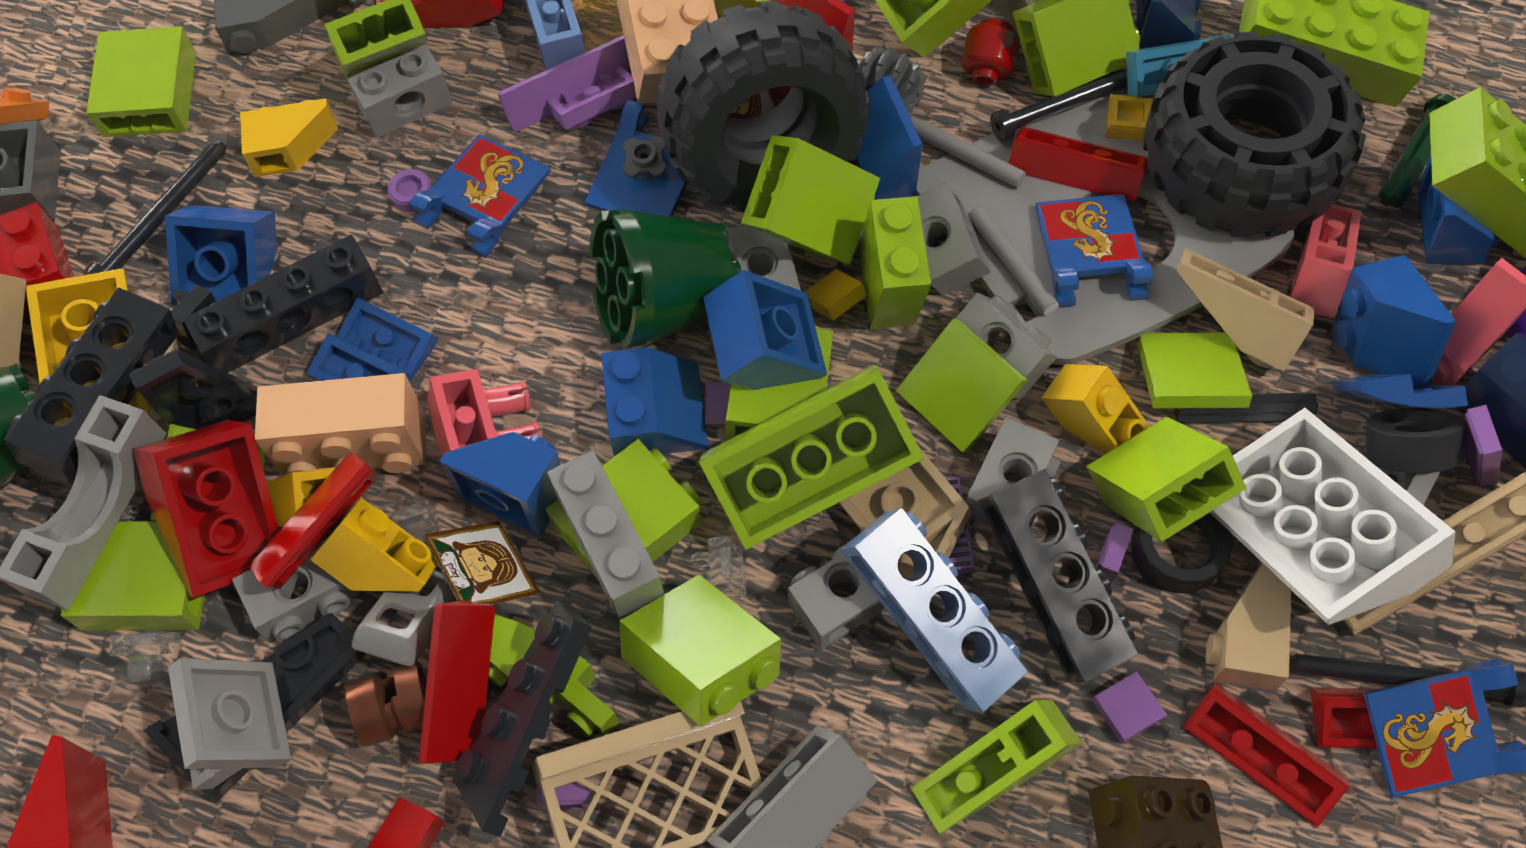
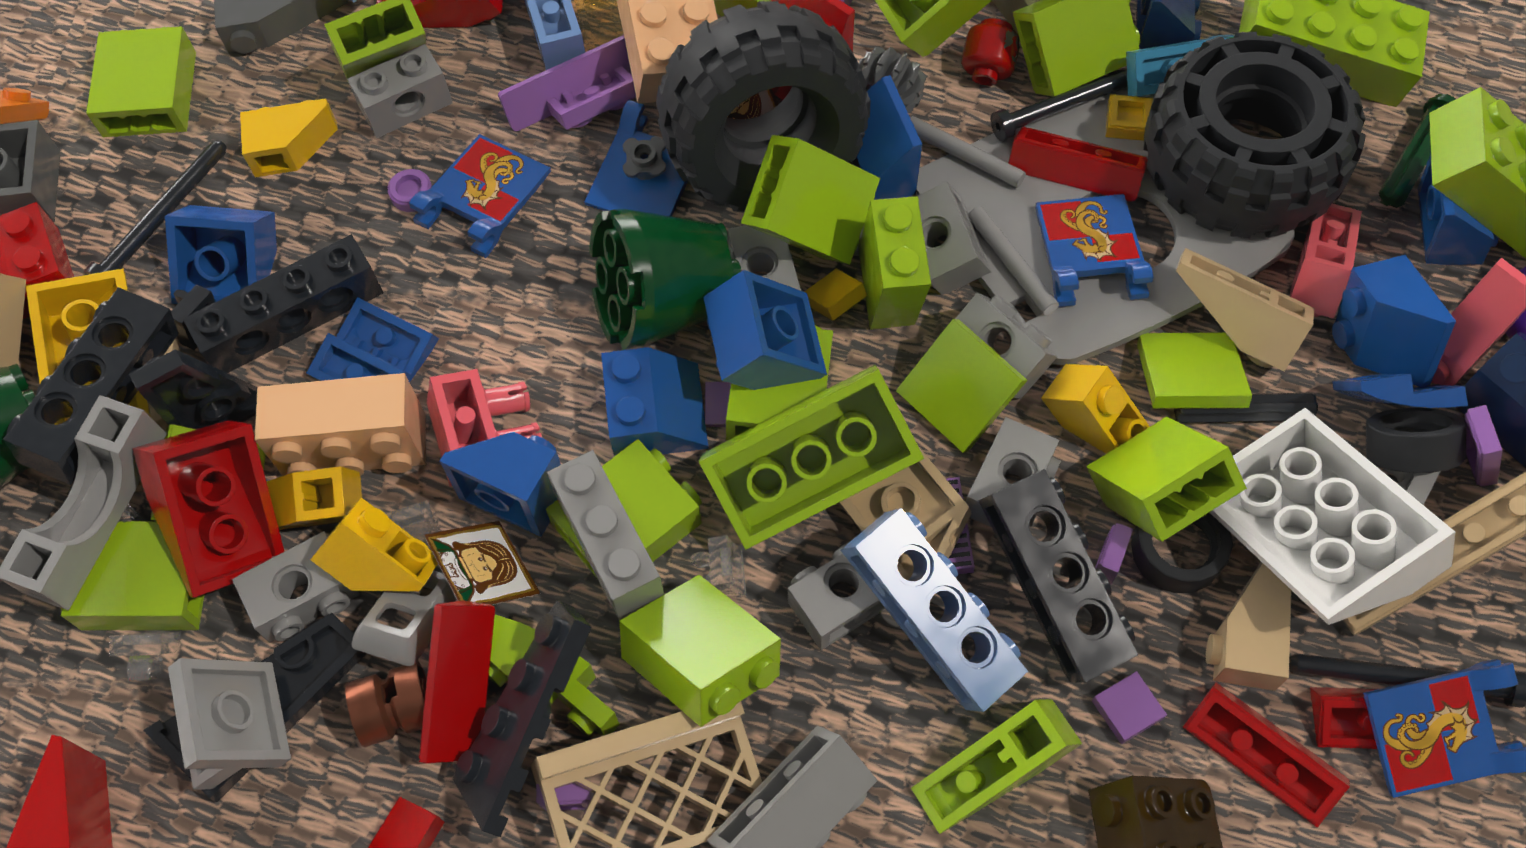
red slope [250,453,378,589] -> none

